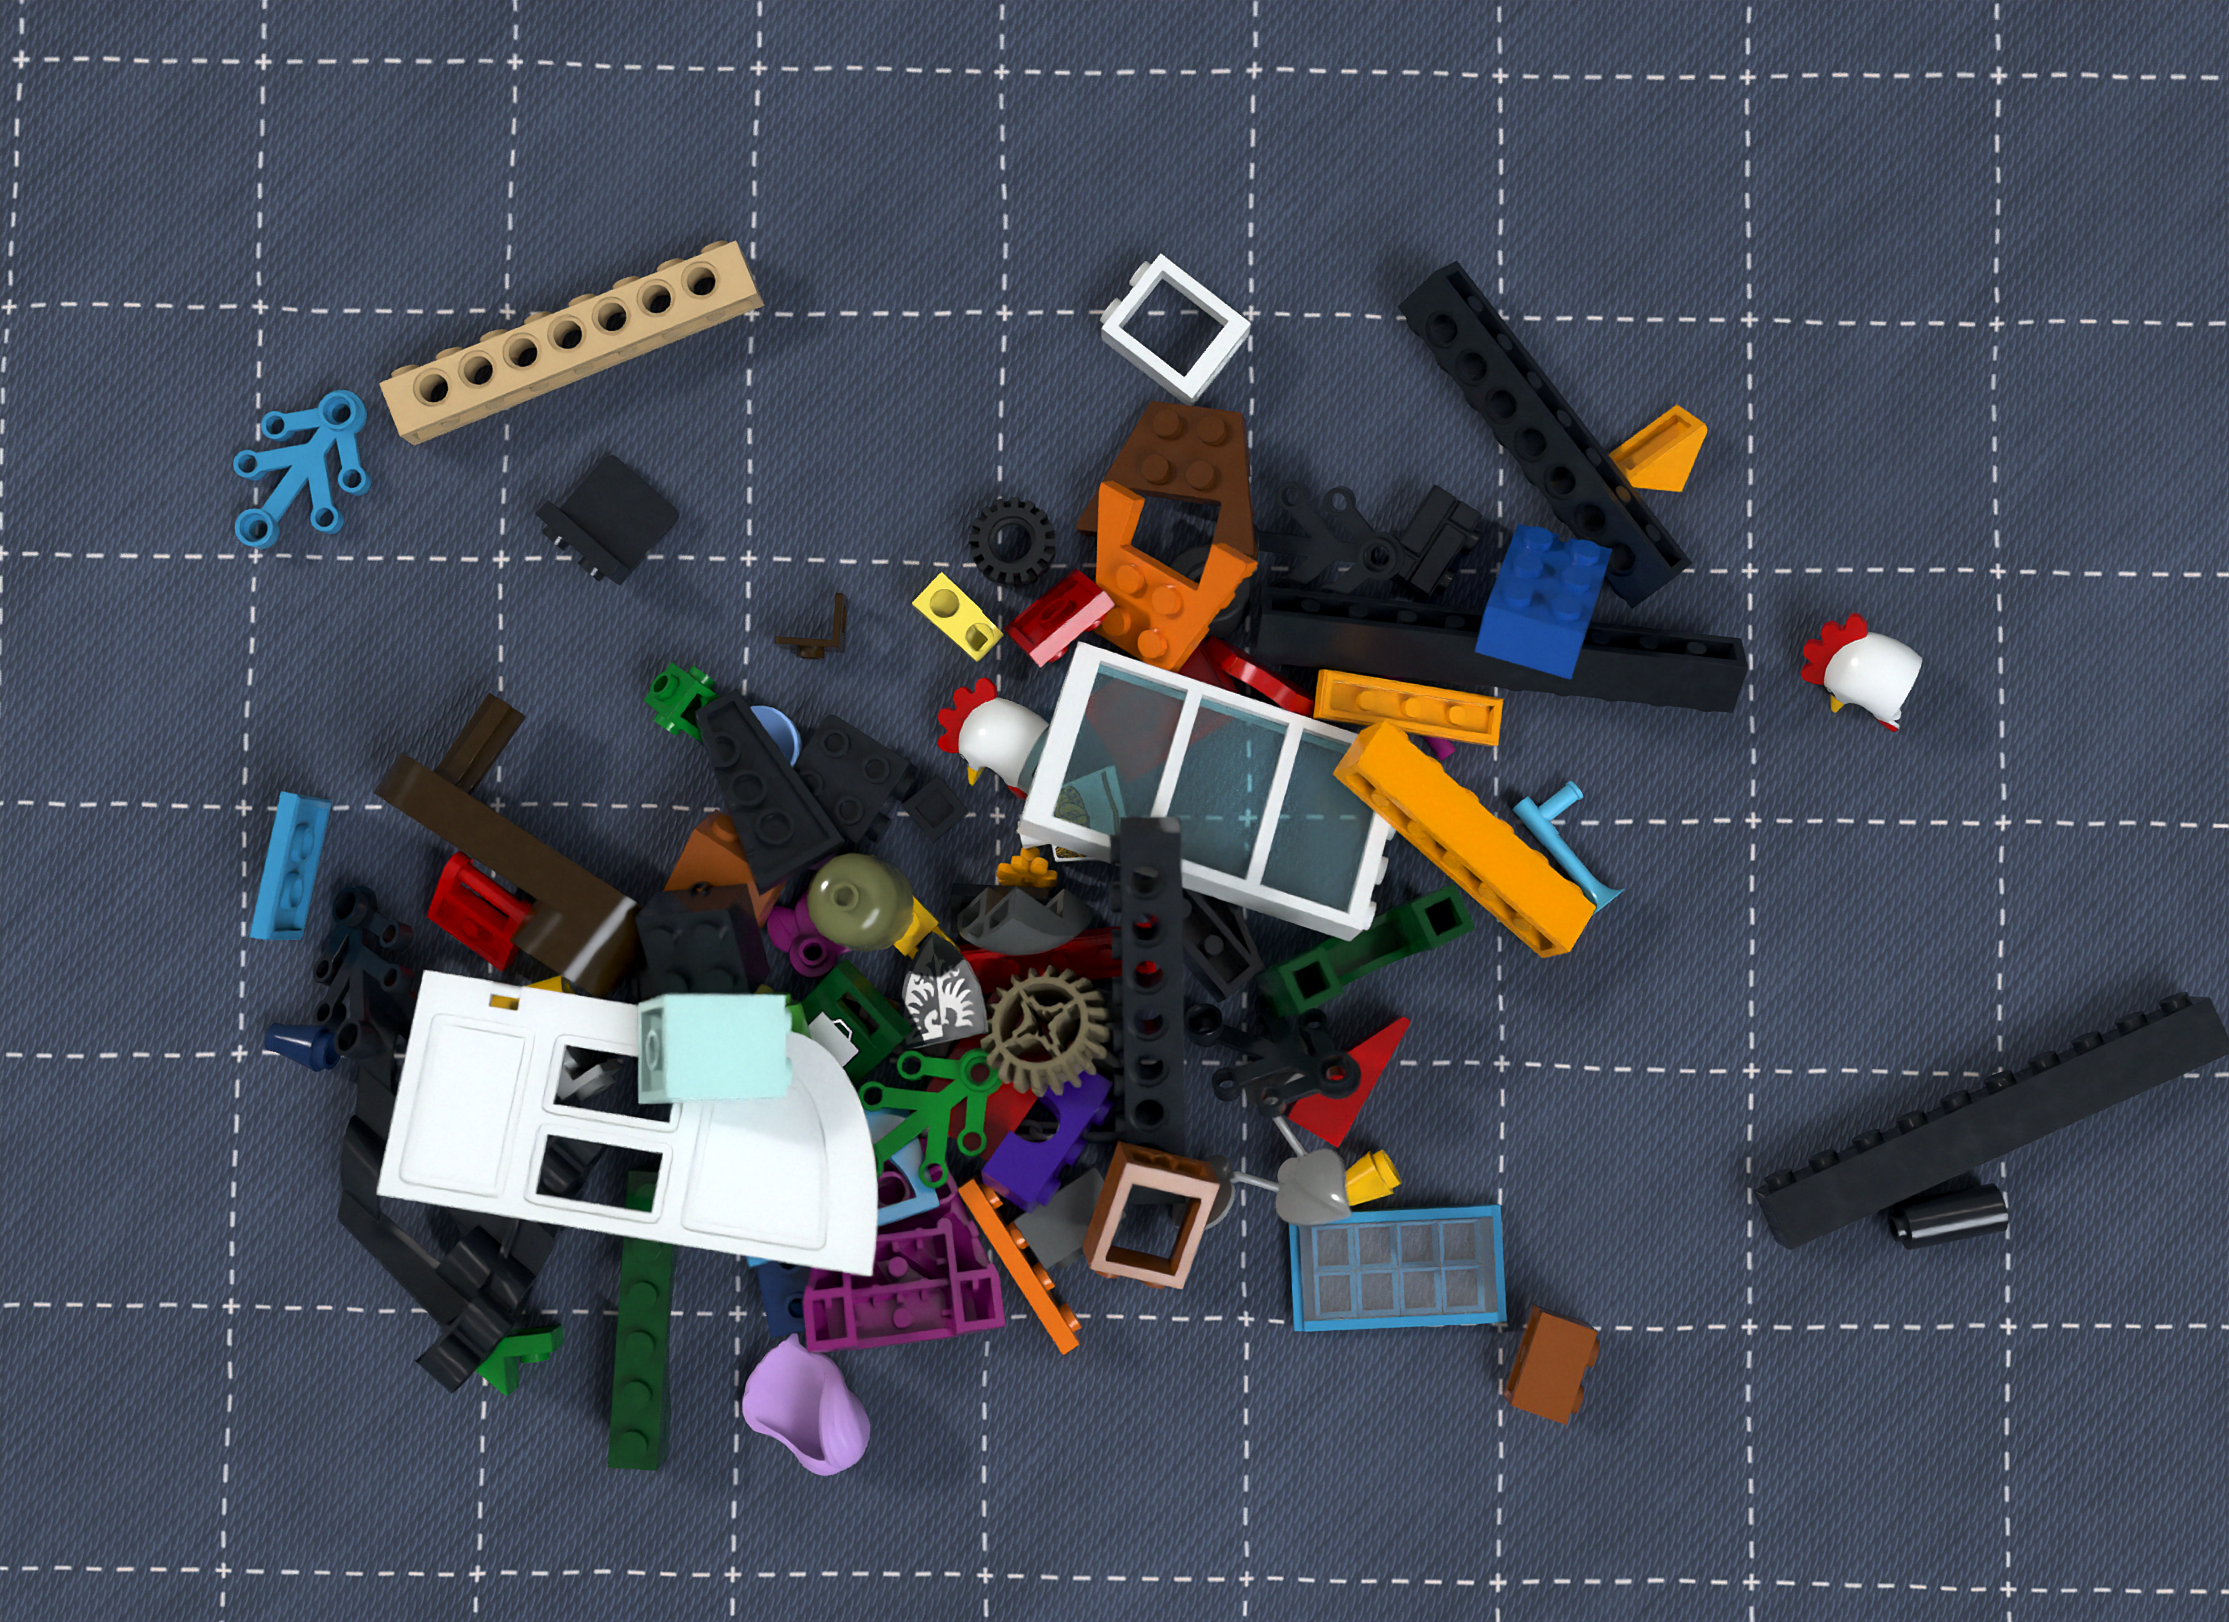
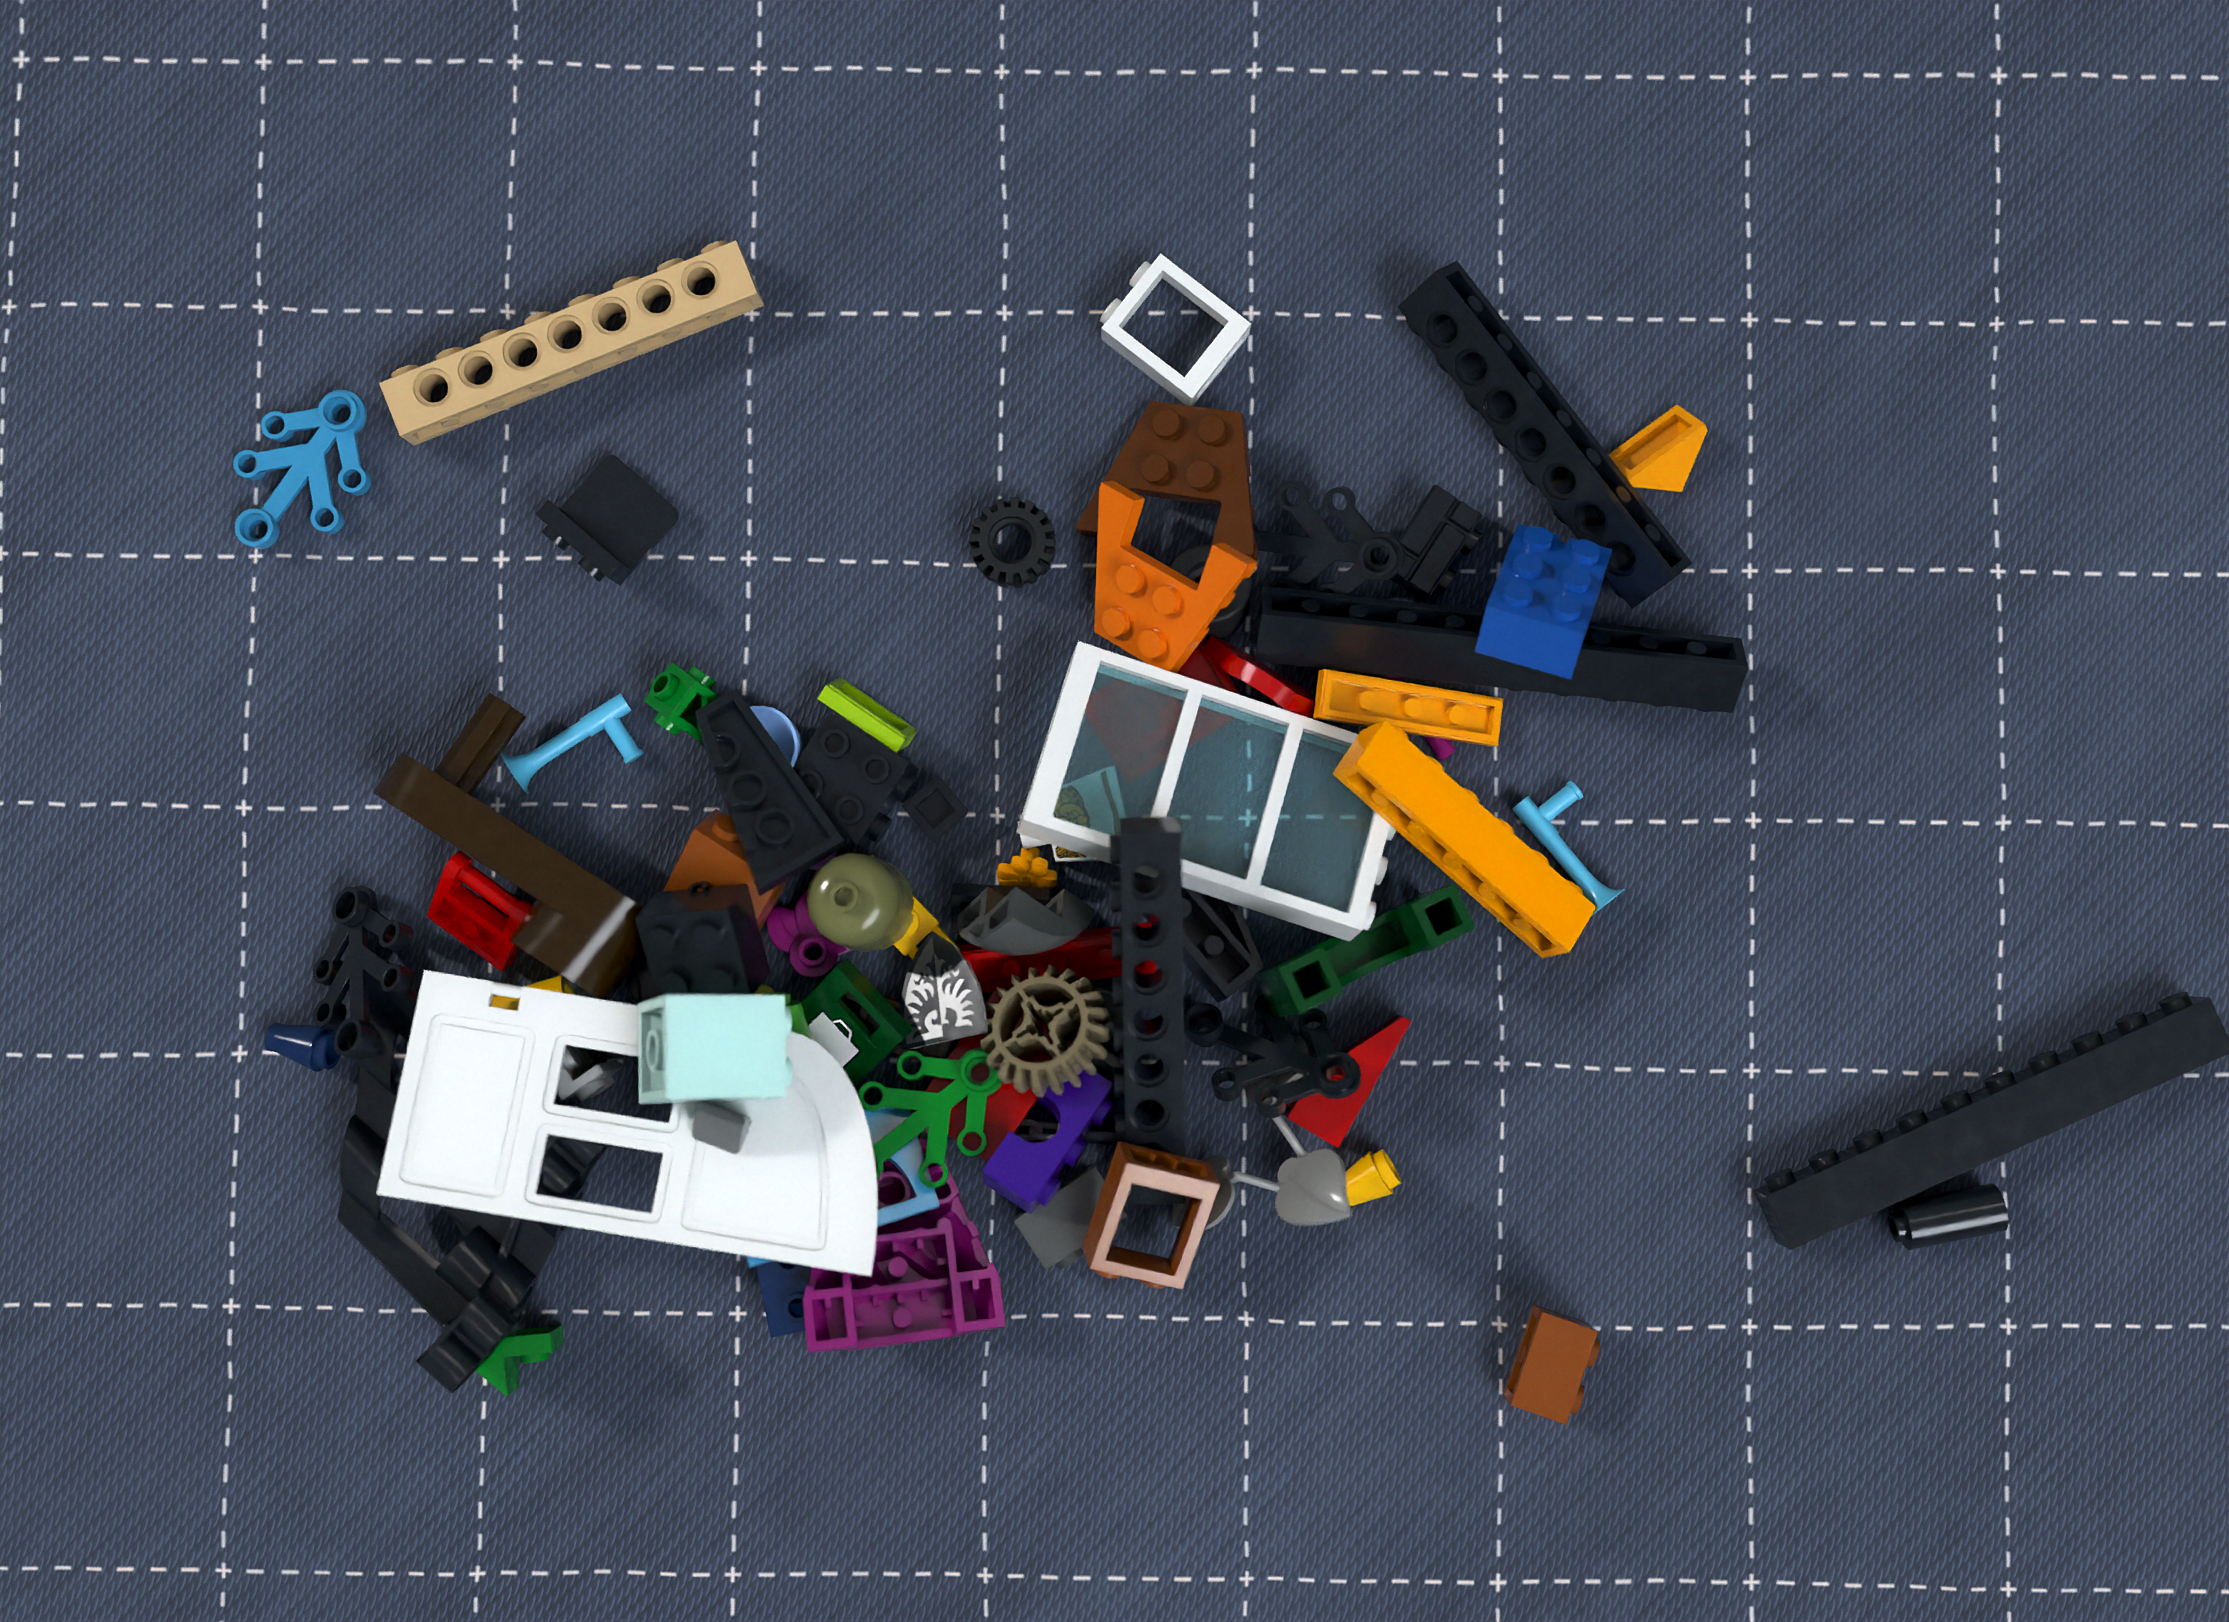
dark azure tile [249,791,332,940] -> none
dark green arch [607,1165,679,1471] -> none
lavender piece [742,1333,870,1476] -> none
dark brown bracket [775,593,848,660] -> none
light yellow leg [912,572,1004,663] -> none
white piece [937,677,1050,801] -> none
orange plate [957,1174,1082,1355] -> none
red plate [1003,568,1115,668] -> none
clear piece [1288,1204,1507,1332] -> none
white piece [1800,613,1922,733] -> none
none -> medium azure piece [500,693,644,794]
none -> dark grey slope [692,1100,752,1154]
none -> lime tile [817,678,917,753]

